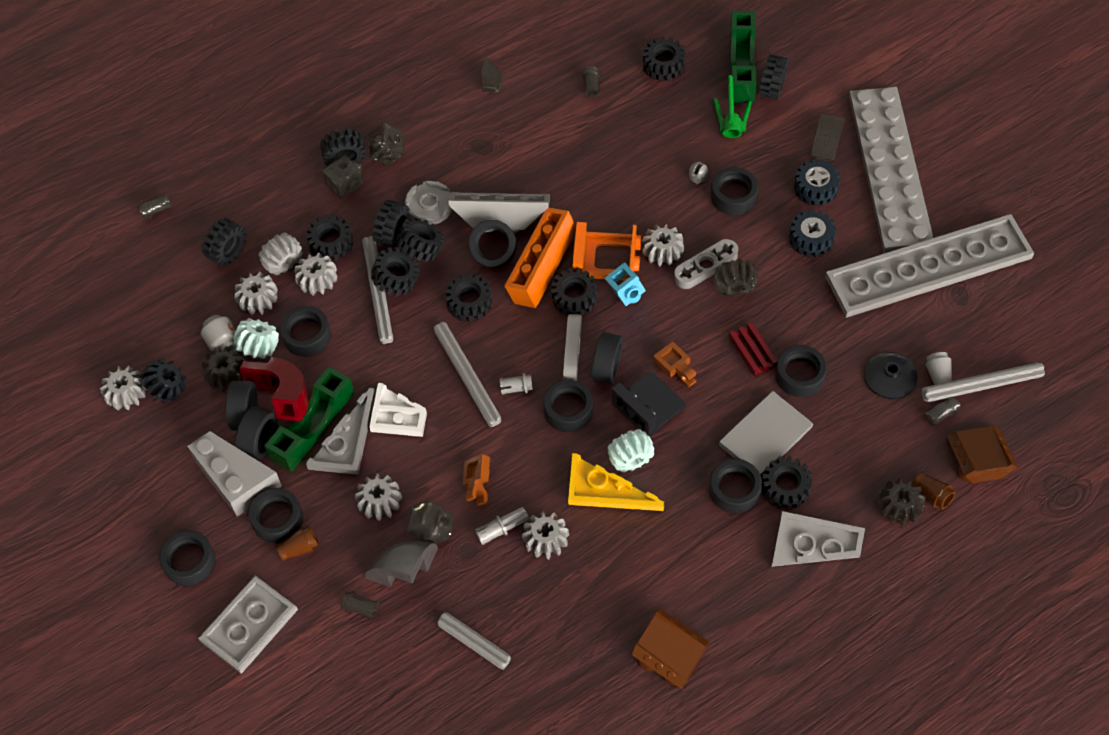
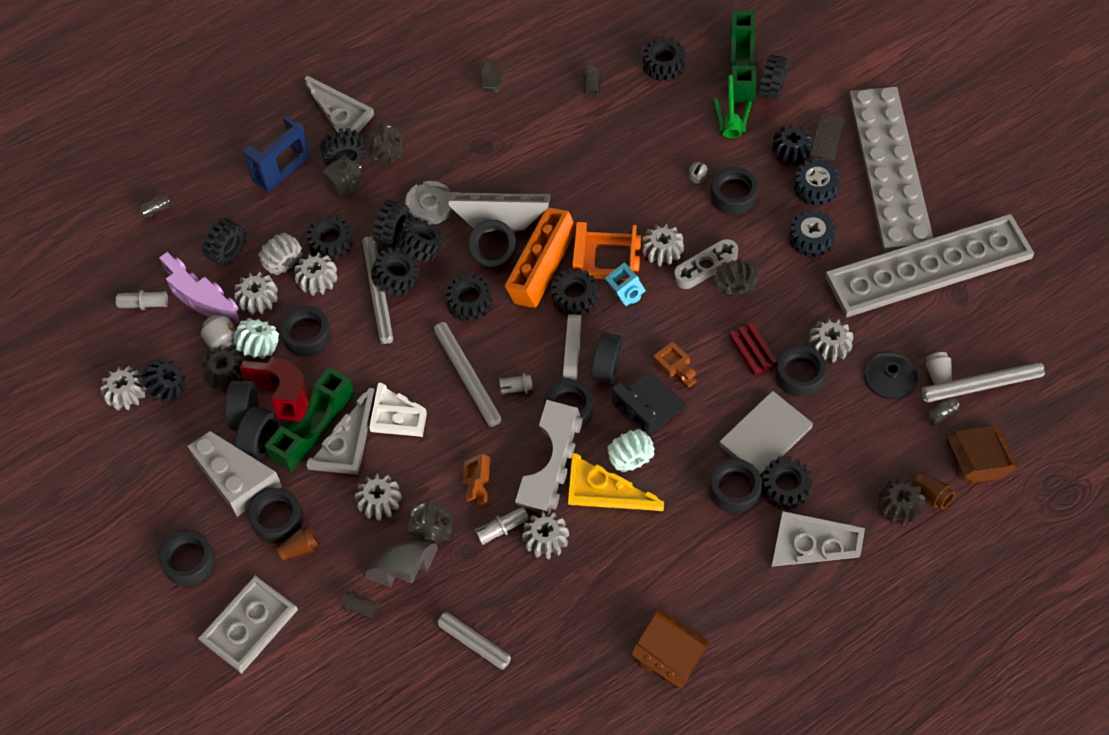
none -> light grey axle [116,290,168,310]
none -> lavender slope [159,252,240,324]
none -> dark blue window [243,116,310,193]
none -> light grey wing [304,76,374,133]
none -> light grey arch [515,400,583,516]
none -> black gear [772,124,813,166]
none -> light grey gear [808,317,853,363]

